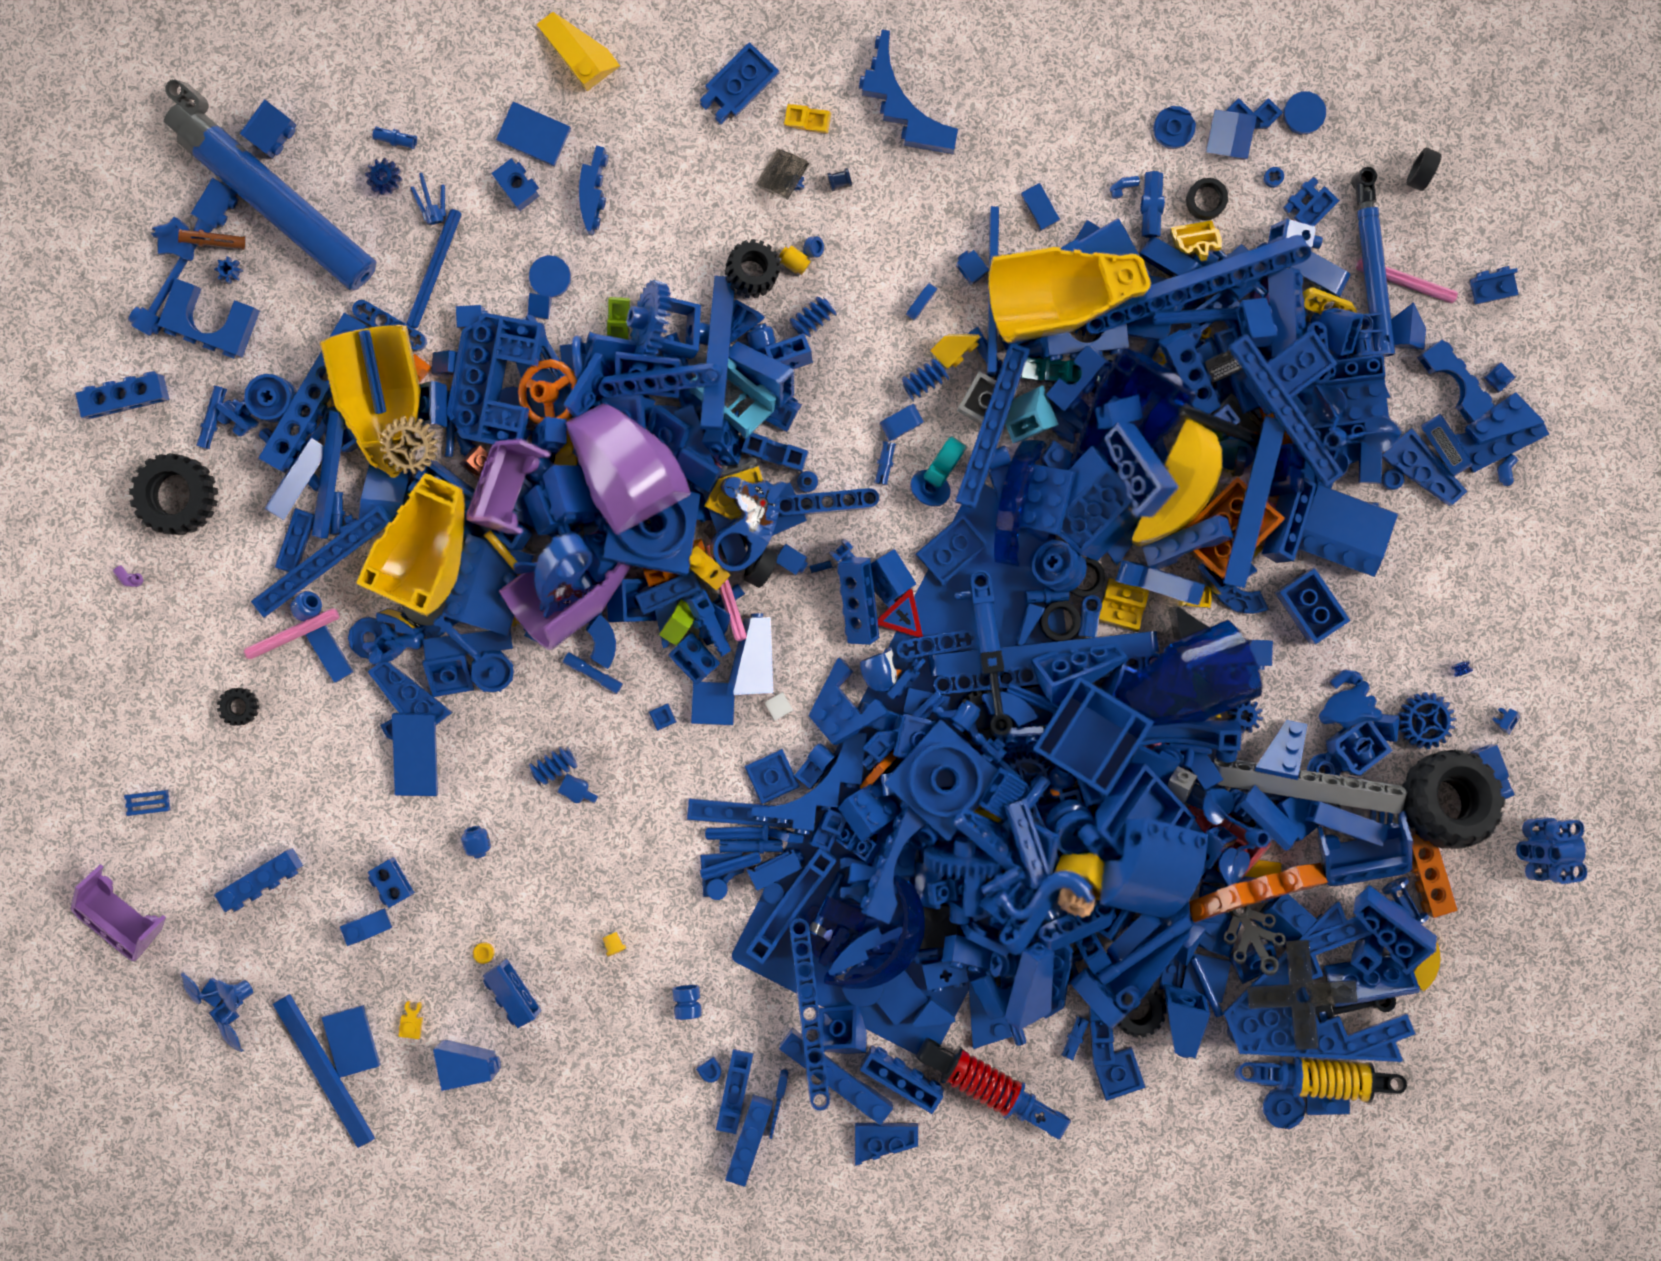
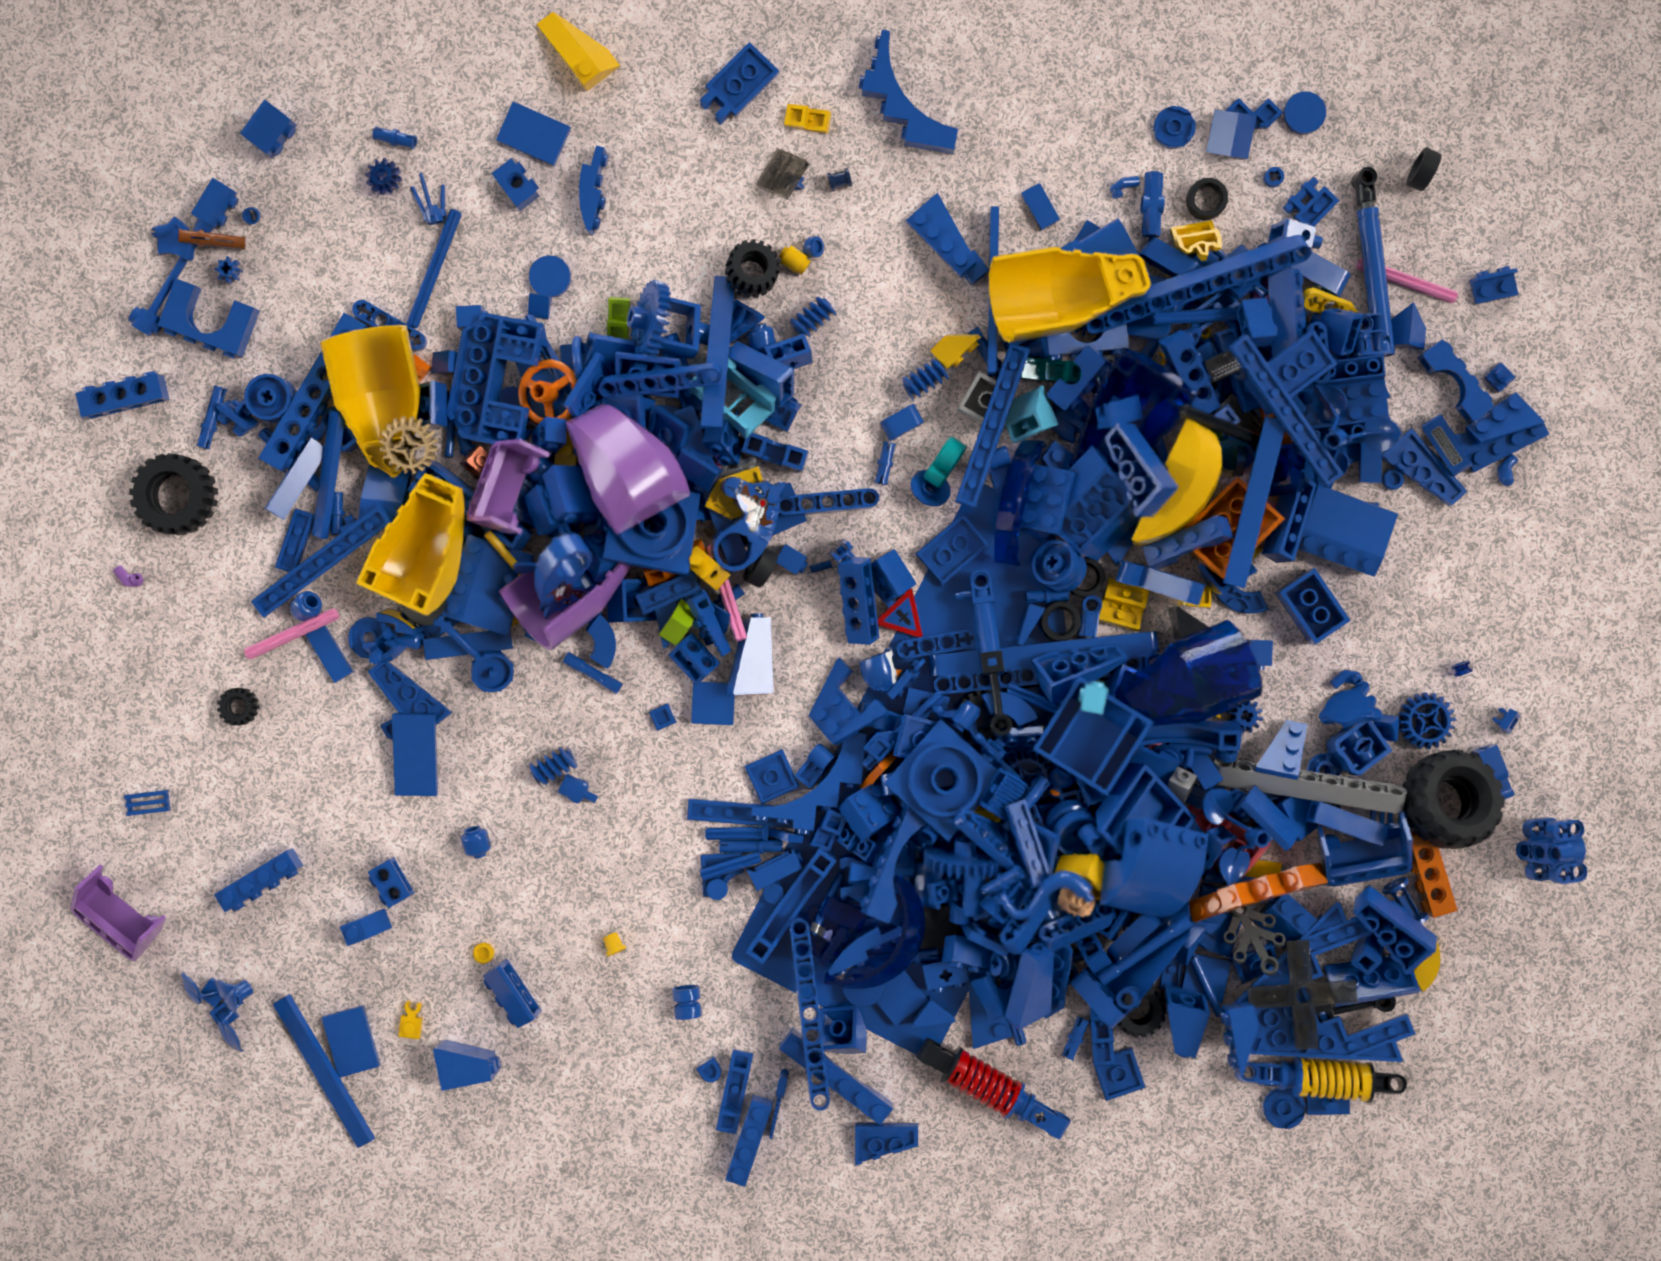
blue piece [163,79,376,291] -> none
blue axle [359,330,386,414] -> none
blue slope [422,653,474,697] -> none
white tile [765,692,793,721] -> none
blue plate [797,471,818,492] -> none
blue brick [860,1045,944,1114] -> none
blue beam [906,283,937,321] -> none
none -> blue hinge [242,207,261,225]
none -> blue wing [906,192,977,278]
none -> medium azure brick [1078,681,1108,715]
none -> blue slope [1219,1001,1258,1075]

